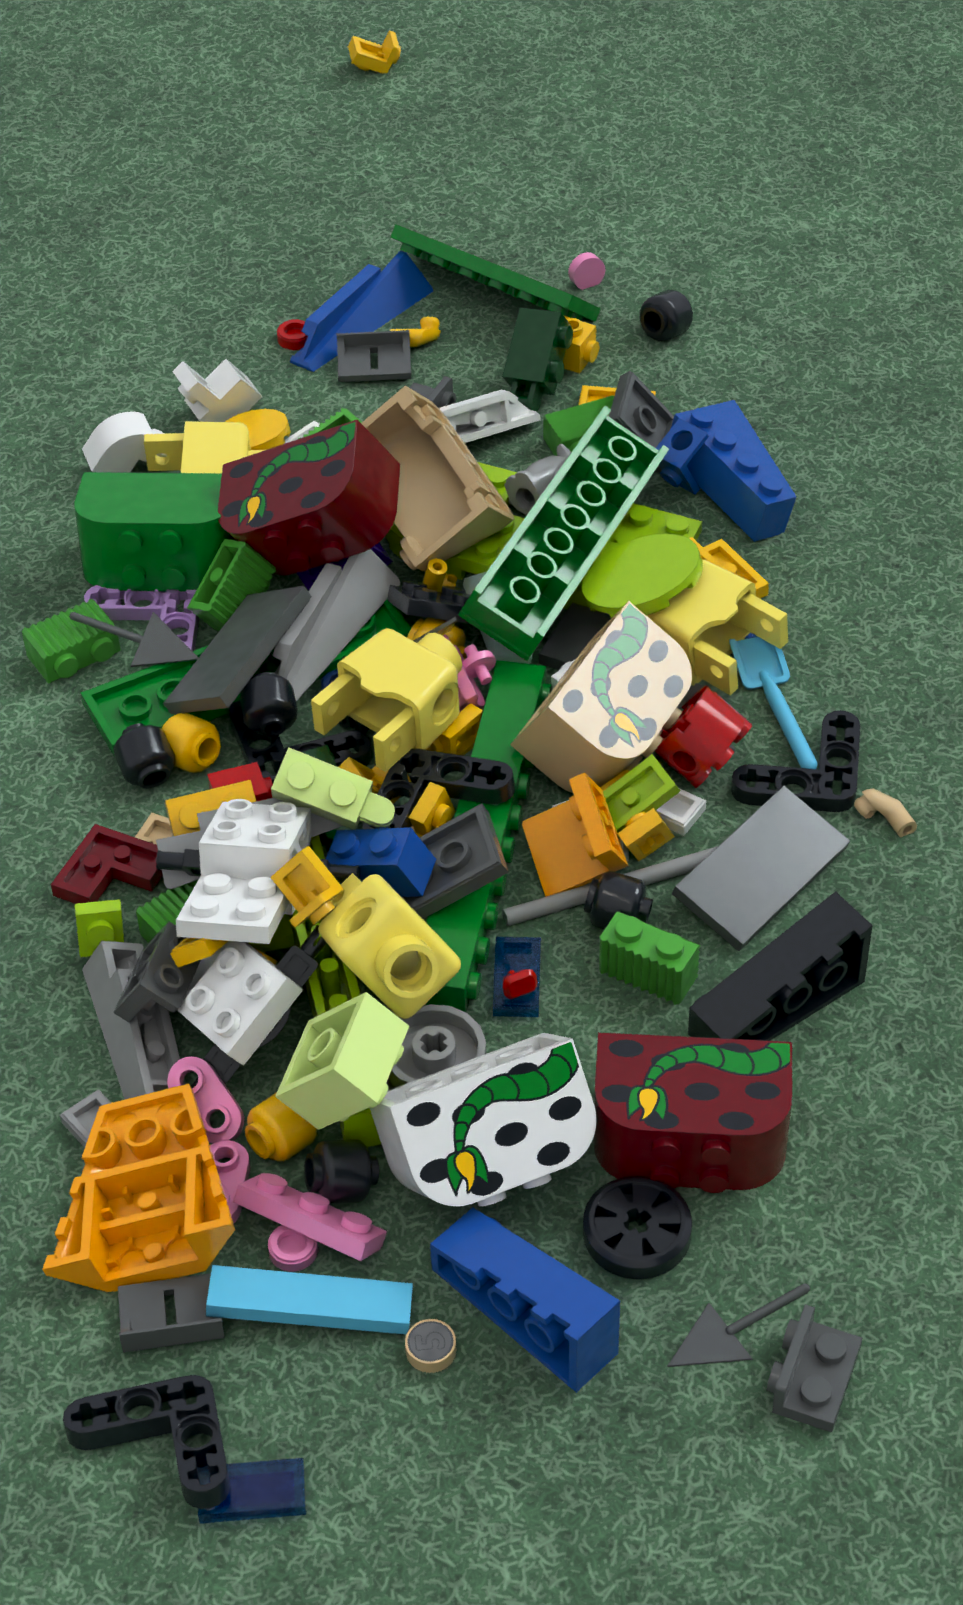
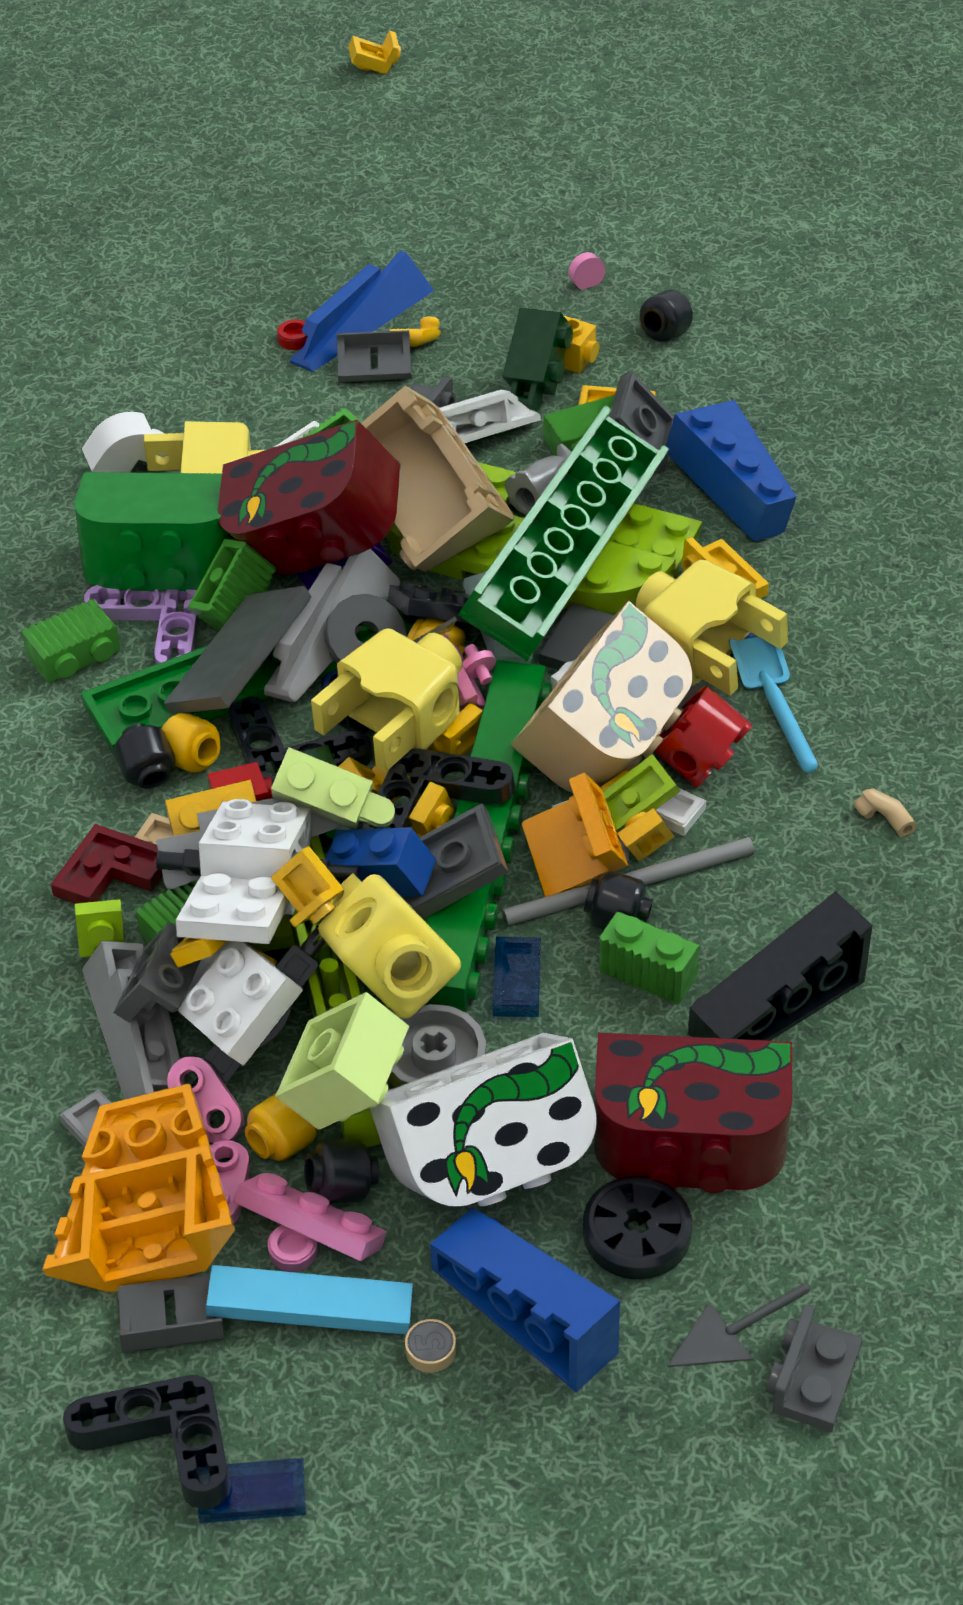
dark grey piece [69,612,198,667] -> none
white brick [172,359,262,422] -> none
yellow tile [225,409,291,450] -> none
black head [240,672,298,737] -> none
green plate [390,224,601,322] -> none
yellow arm [422,558,457,592] -> none
red rock [503,969,537,999] -> none
lime tile [582,534,703,618] -> none
blue bracket [656,419,709,495] -> none
tile [672,786,850,951] -> none
black beam [731,710,860,812] -> none
none -> dark grey tile [324,594,407,663]

